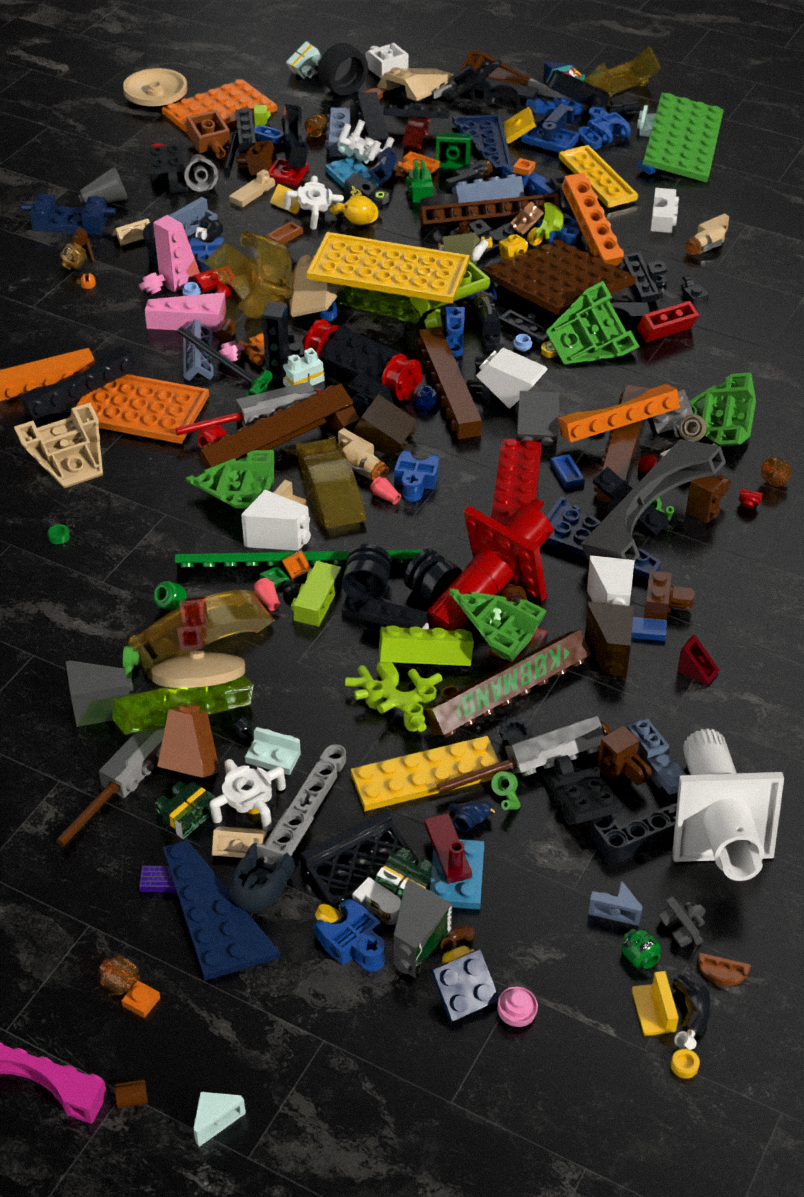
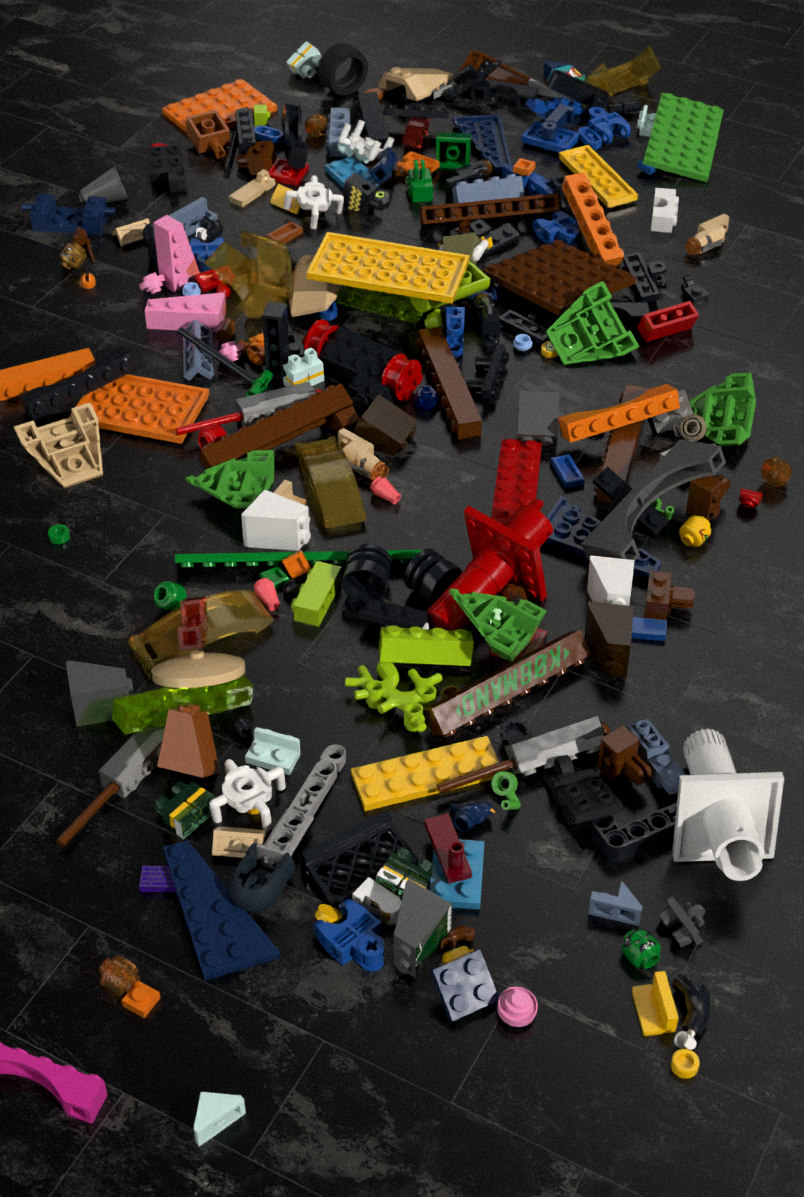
reddish brown piece [115,1080,148,1109] -> none
tan dish [123,68,187,106] -> none
bright green plate [123,646,139,679] -> none
light grey cone [184,154,218,192] -> none
yellow piece [329,195,378,225] -> none
white hinge [366,43,408,78] -> none
blue piece [394,450,439,502] -> none
black tyre [420,194,459,207] -> none
white slope [476,348,547,409] -> none
yellow brick [499,234,528,259] -> none
yellow plate [502,106,536,144] -> none
medium nougat hips [510,202,544,236] -> none
yellow tile [527,227,544,246] -> none
lime piece [536,202,564,239] -> none
red plate [638,455,657,475] -> none
dark red slope [677,635,720,685] -> none
dark orange tile [698,953,751,986] -> none
none -> yellow head [679,516,711,547]

